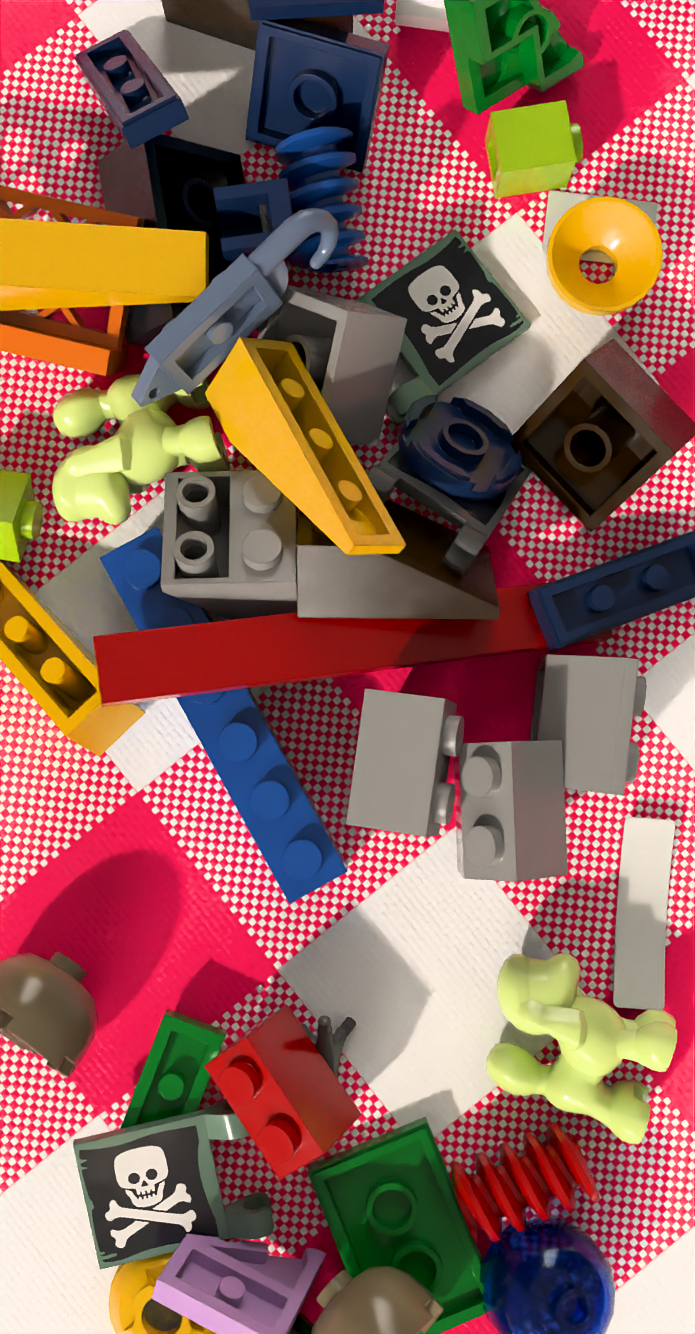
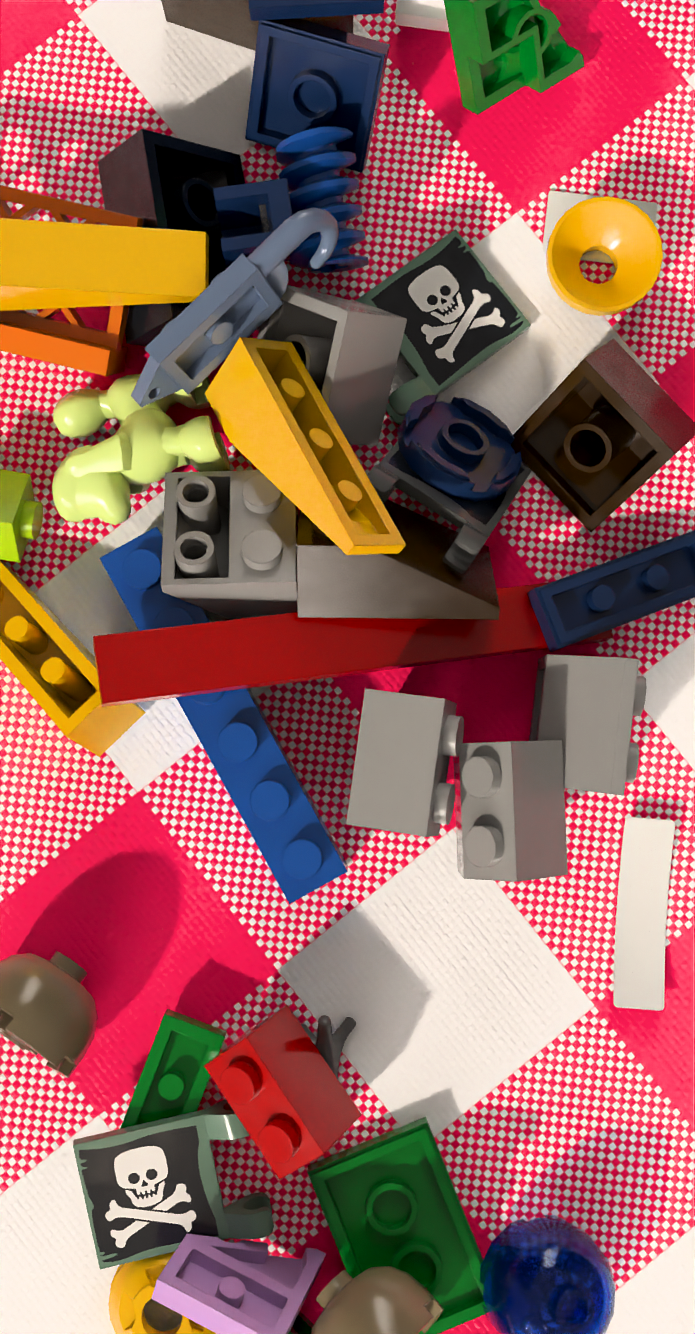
dark blue tile [74,29,189,149] -> none
red piece [451,1122,600,1249] -> none
lime brick [485,100,583,199] -> none
yellowish green animal [486,952,677,1145] -> none

